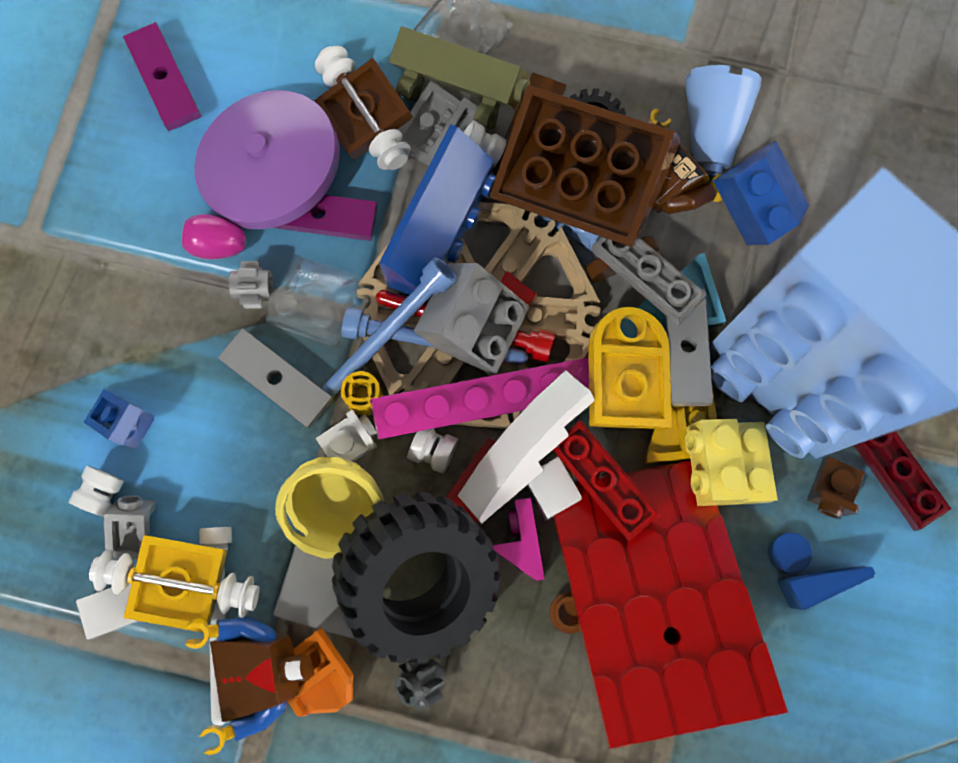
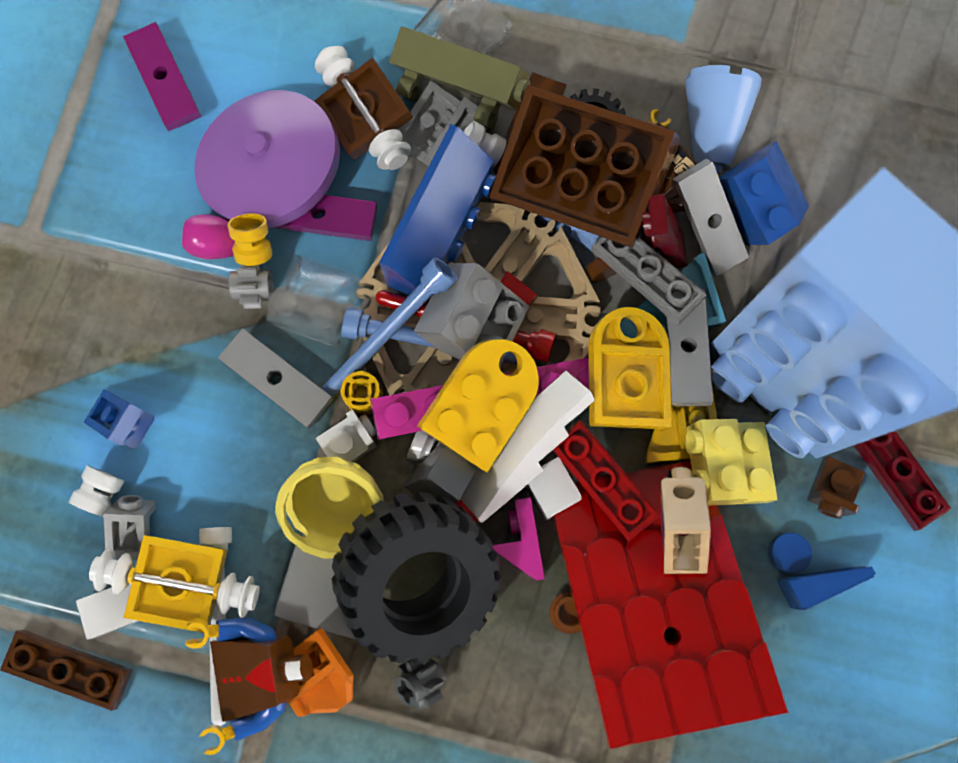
none -> reddish brown tile [0,630,133,711]
none -> yellow wheel [227,213,272,266]
none -> dark grey slope [403,442,478,503]
none -> yellow plate [417,339,539,473]
none -> dark red tile [643,194,688,268]
none -> tan torso [661,467,711,574]
none -> light grey tile [673,158,749,277]

